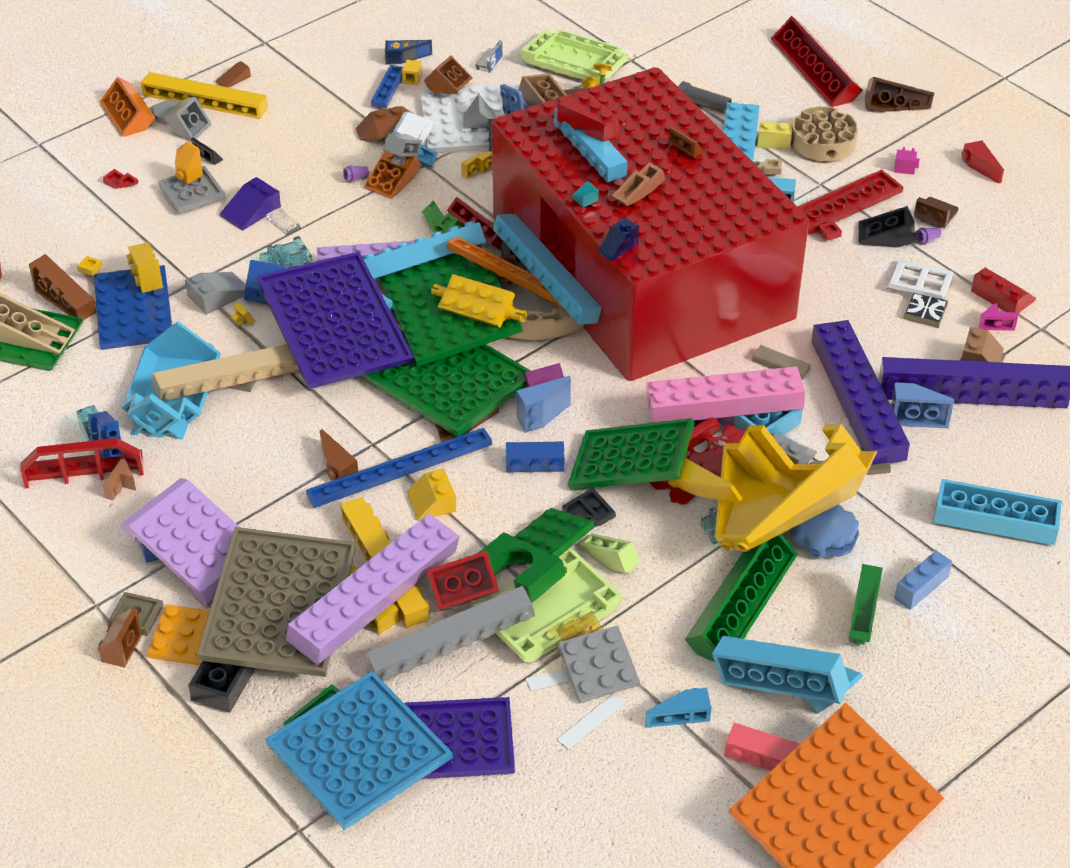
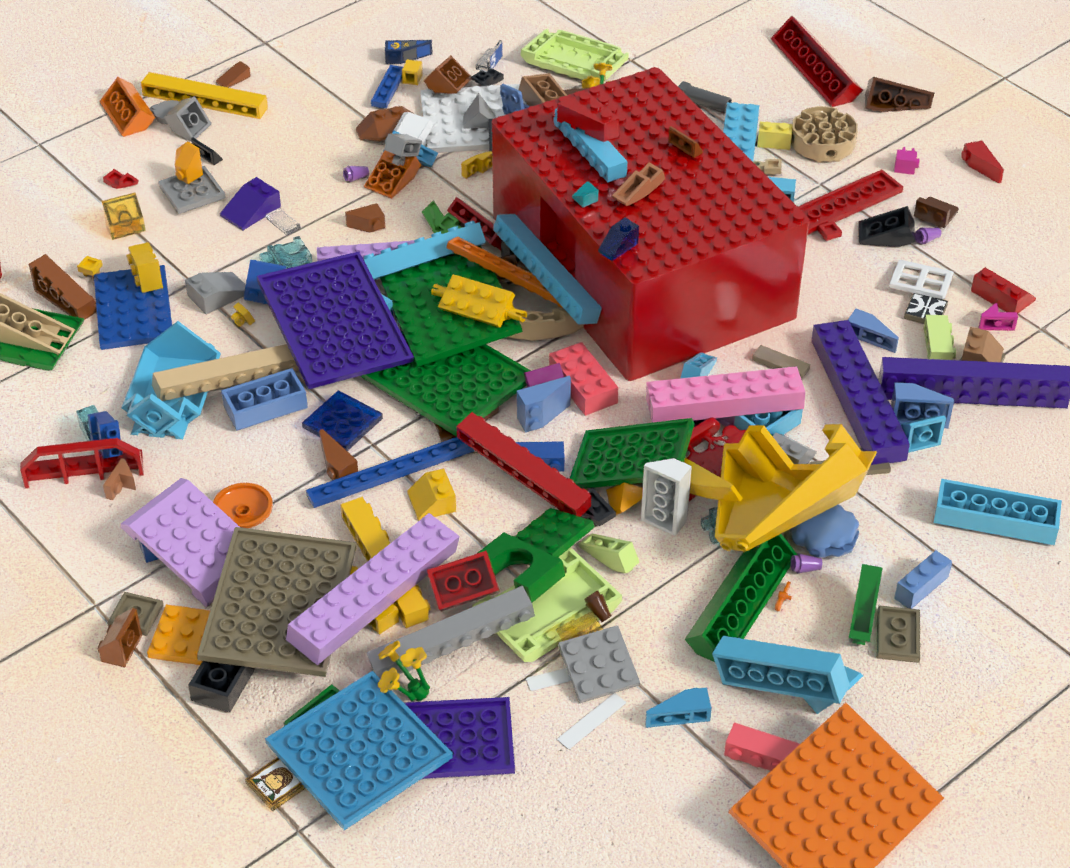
none -> clear yellow slope [102,192,146,240]
none -> orange dish [213,483,273,528]
none -> medium blue brick [221,368,308,431]
none -> tile [245,757,306,811]
none -> clear blue plate [302,390,383,451]
none -> dark orange slope [345,203,385,233]
none -> yellow plant [378,640,430,701]
none -> red brick [456,412,591,517]
none -> black slope [471,68,504,86]
none -> coral brick [549,342,618,416]
none -> reddish brown cone [584,590,612,623]
none -> light orange slope [606,482,643,515]
none -> white slope [641,458,692,536]
none -> medium azure slope [681,352,717,378]
none -> orange piece [775,581,792,611]
none -> medium lavender cone [791,553,822,574]
none -> medium blue slope [848,308,899,353]
none -> dark tan tile [877,605,920,663]
none -> medium azure slope [900,415,946,453]
none -> yellowish green brick [923,315,956,360]

